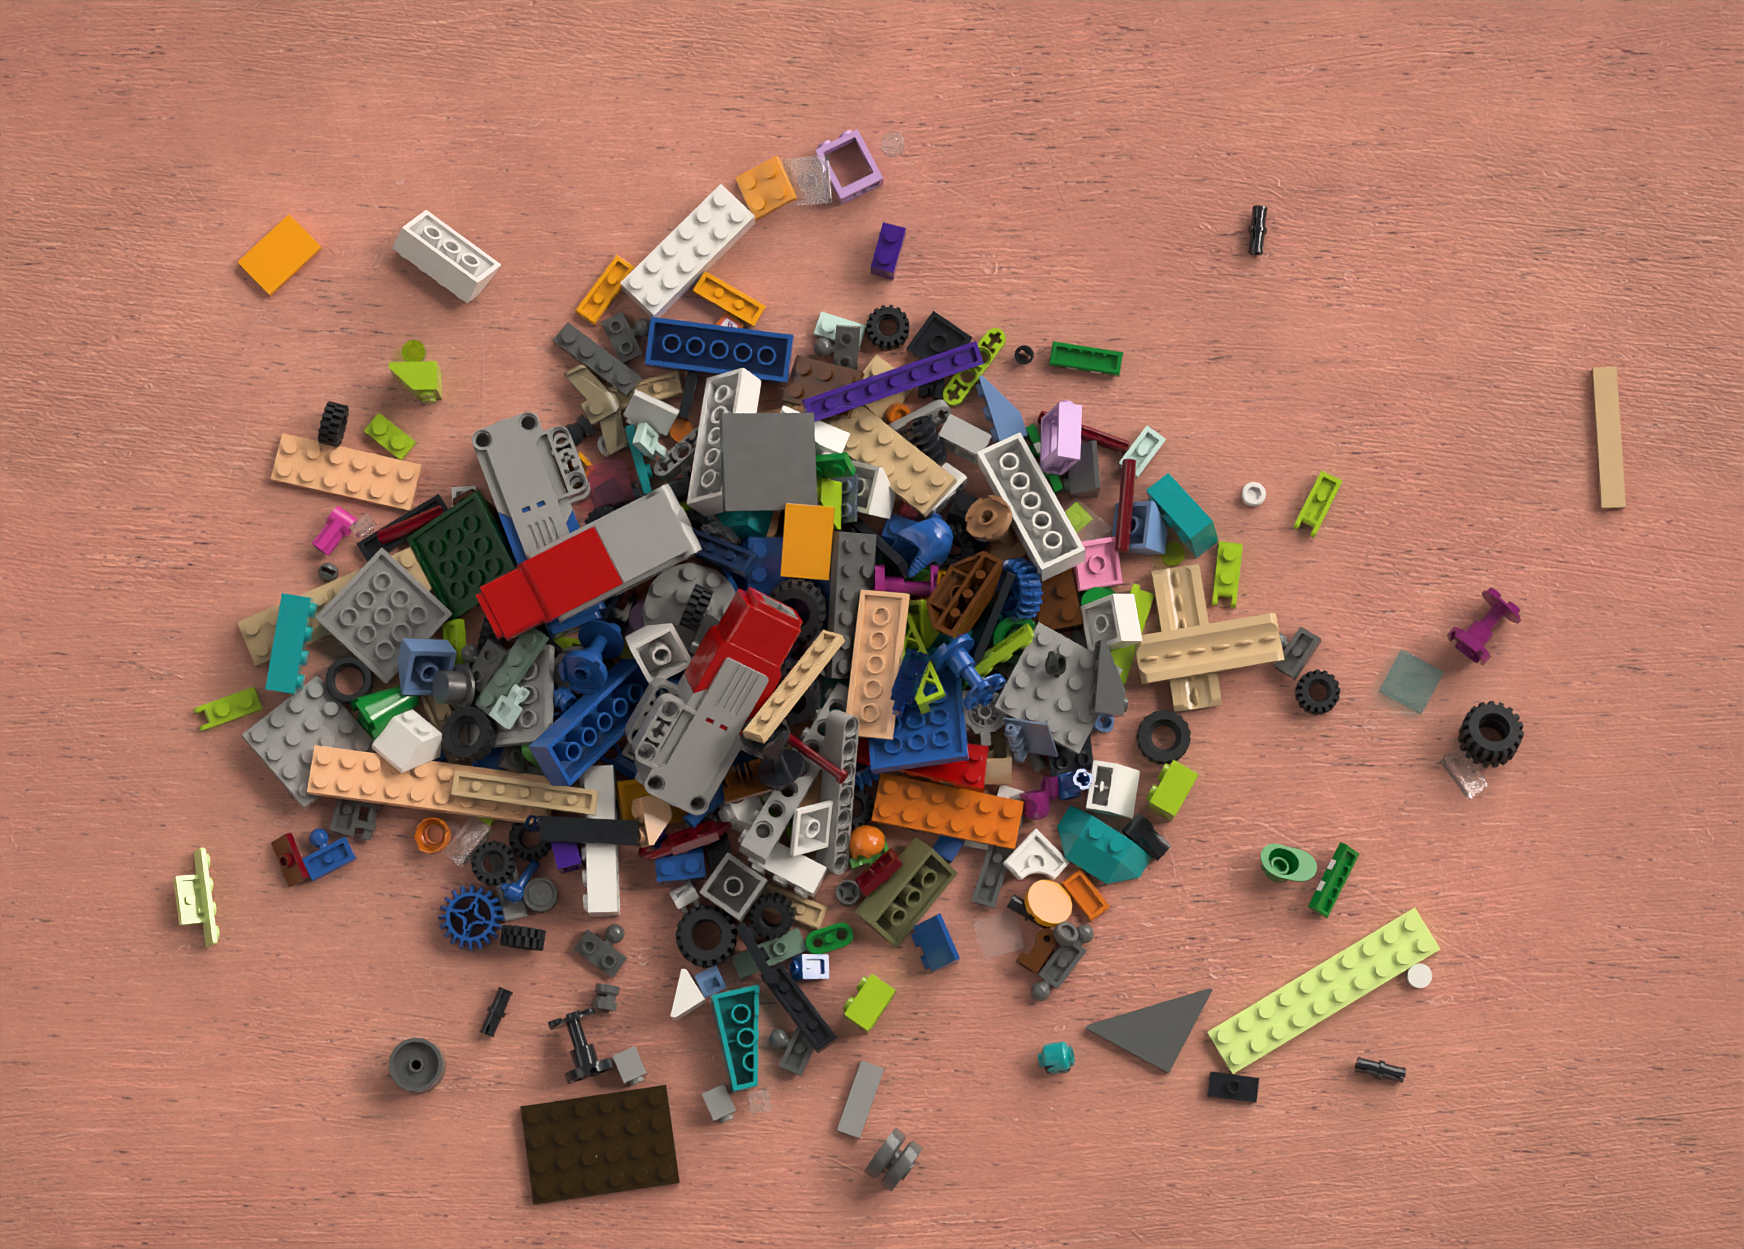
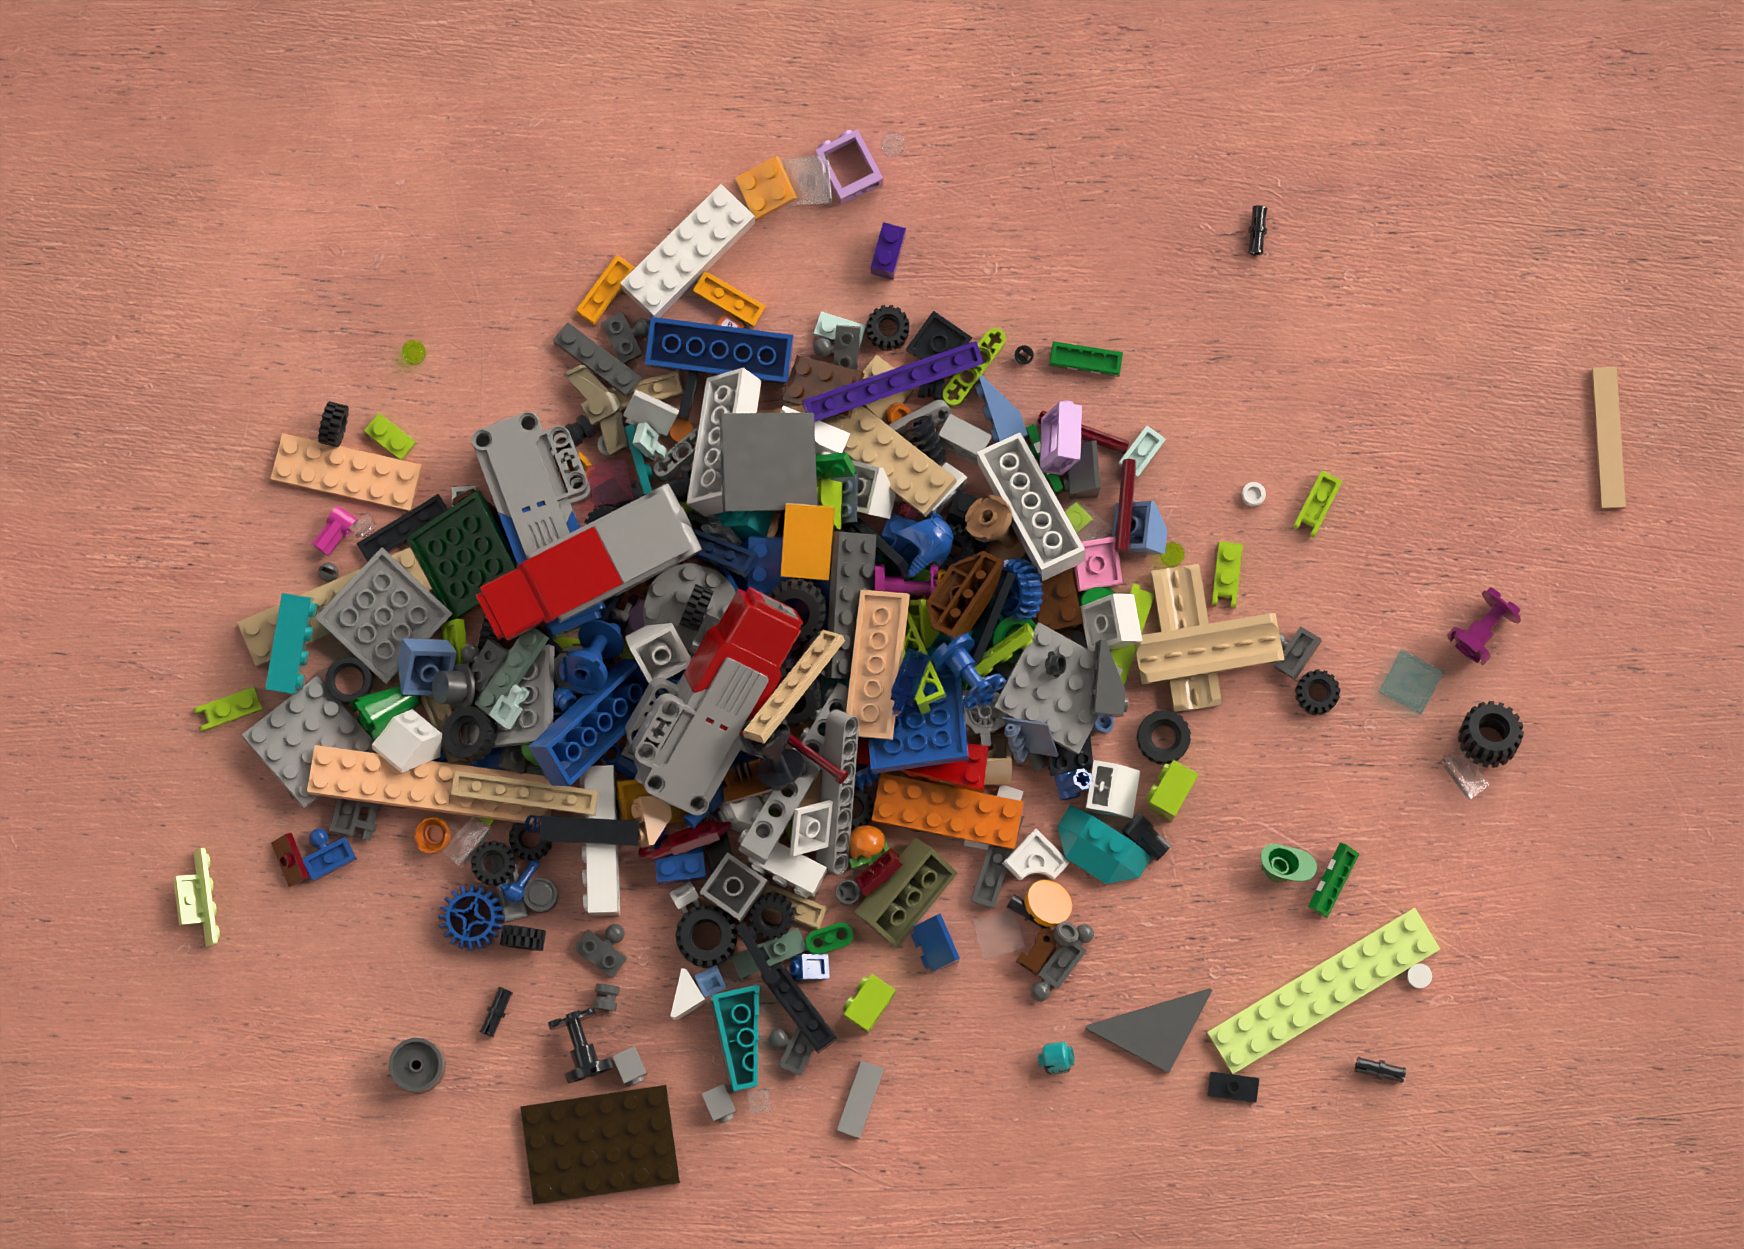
light orange tile [237,214,322,297] -> none
dark red axle [376,506,444,544] -> none
lime slope [388,361,442,403] -> none
white slope [392,210,501,303] -> none
dark purple brick [551,842,585,874] -> none
dark grey wheel [864,1128,923,1192] -> none
blue slope [933,835,964,864] -> none
magenta piece [1019,775,1059,820] -> none
orange tile [1061,868,1110,922] -> none
teal wedge [1146,473,1219,559] -> none

